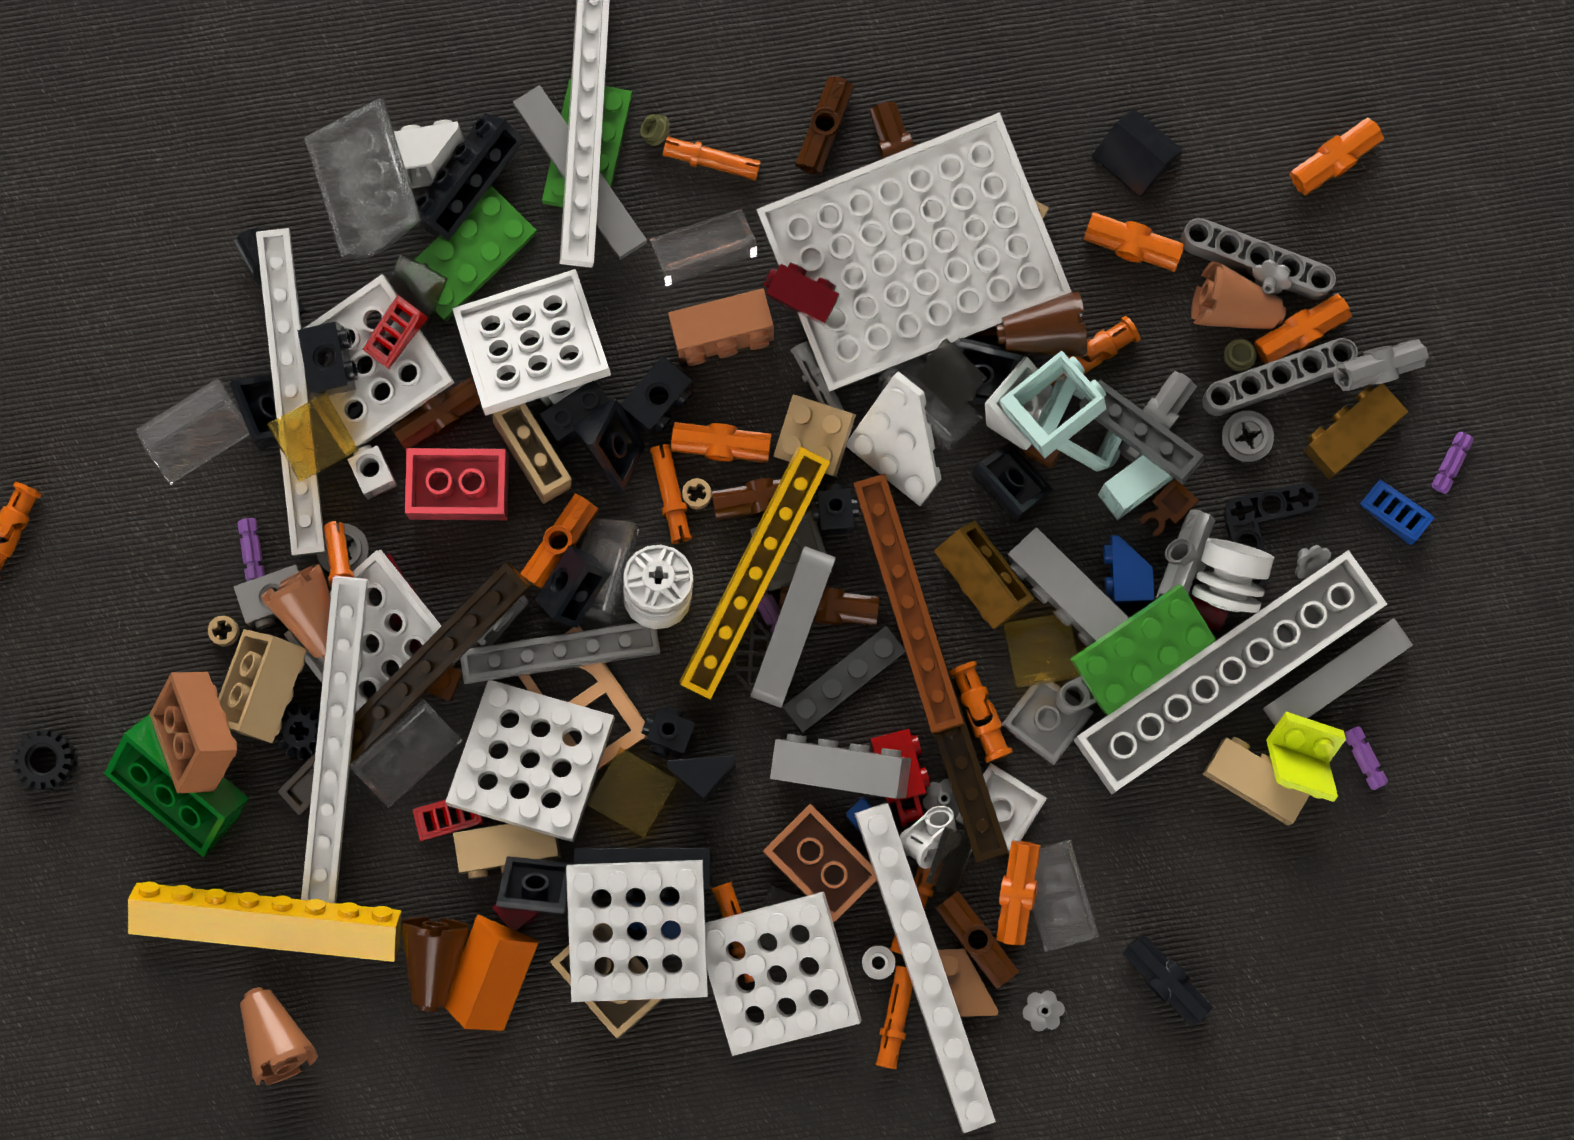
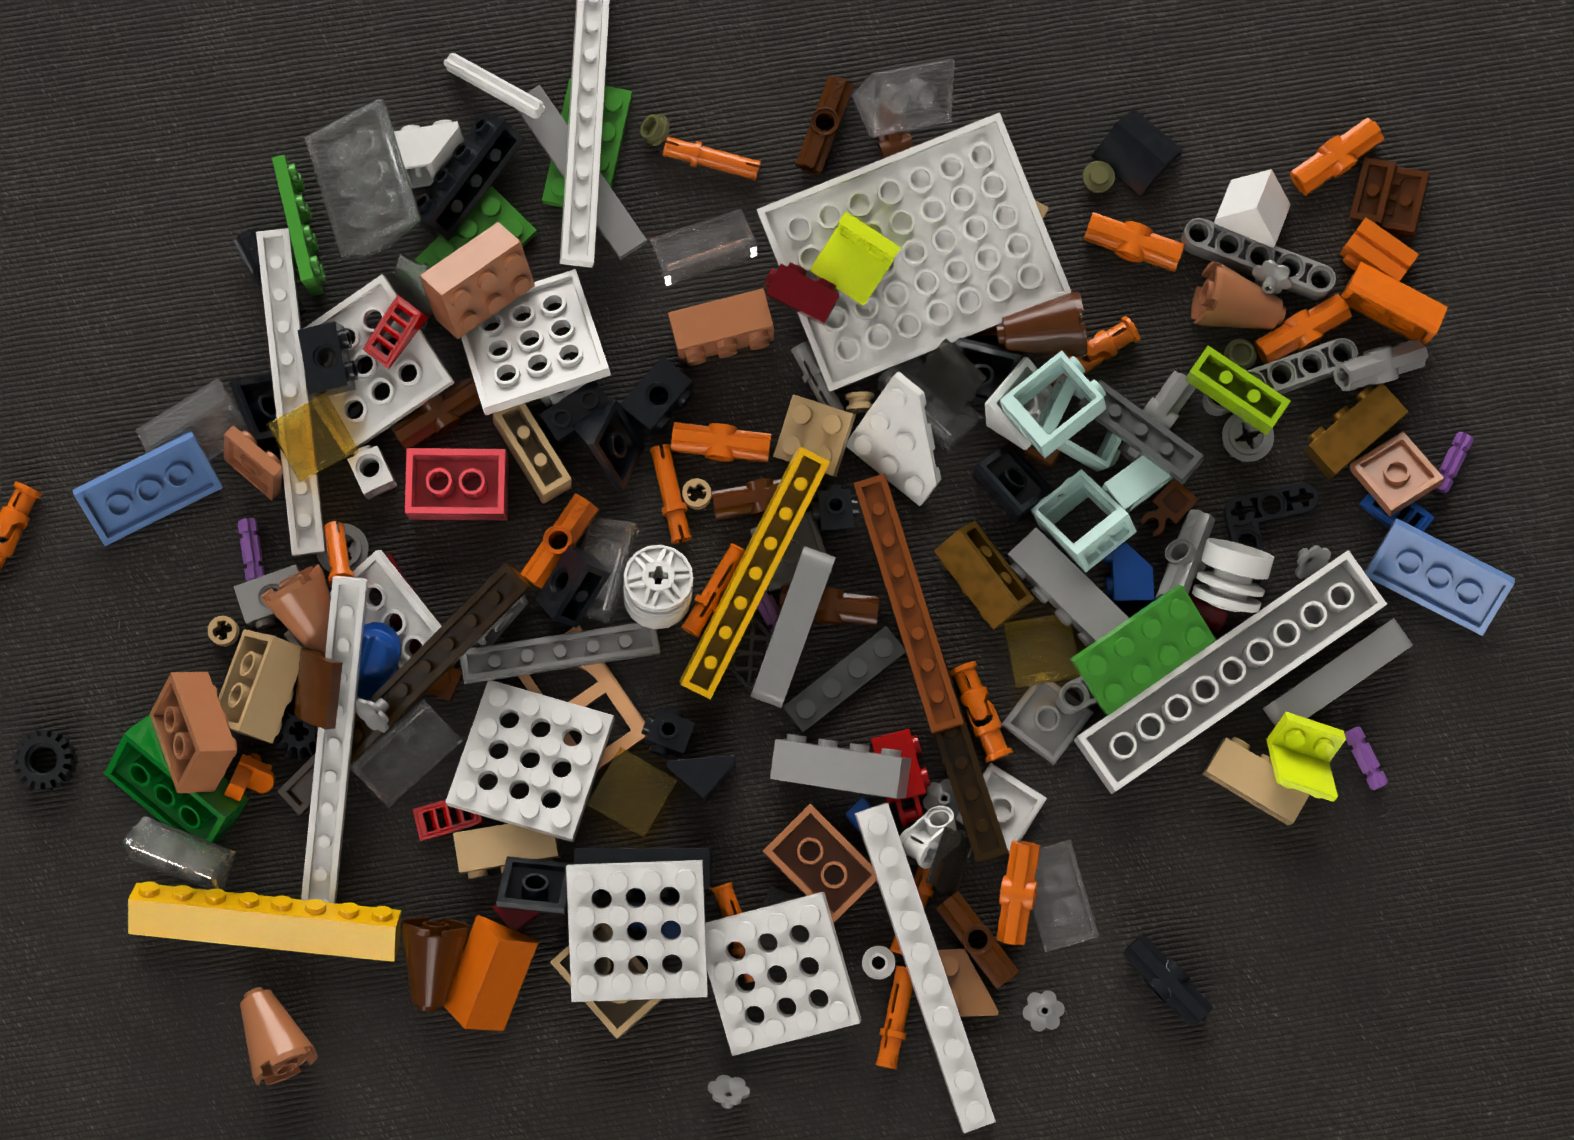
none -> medium blue plate [73,431,223,546]
none -> clear slope [123,816,236,891]
none -> nougat plate [224,425,283,501]
none -> orange piece [224,753,275,802]
none -> bright green plate [272,155,327,296]
none -> reddish brown slope [294,648,343,730]
none -> light grey plant [355,698,389,733]
none -> blue piece [357,622,401,700]
none -> nougat brick [419,222,535,339]
none -> white axle [444,53,545,119]
none -> orange pin [681,543,745,638]
none -> light grey plant [708,1075,750,1109]
none -> neon yellow bracket [810,211,901,305]
none -> tan bush [845,391,874,414]
none -> clear slope [852,59,955,138]
none -> light aqua window [1031,469,1137,573]
none -> olive plate [1082,161,1115,193]
none -> lime brick [1185,345,1291,436]
none -> white slope [1214,169,1291,248]
none -> orange brick [1339,217,1419,281]
none -> orange slope [1341,262,1448,346]
none -> reddish brown slope [1349,157,1430,236]
none -> nougat plate [1349,431,1444,517]
none -> medium blue plate [1365,518,1515,636]

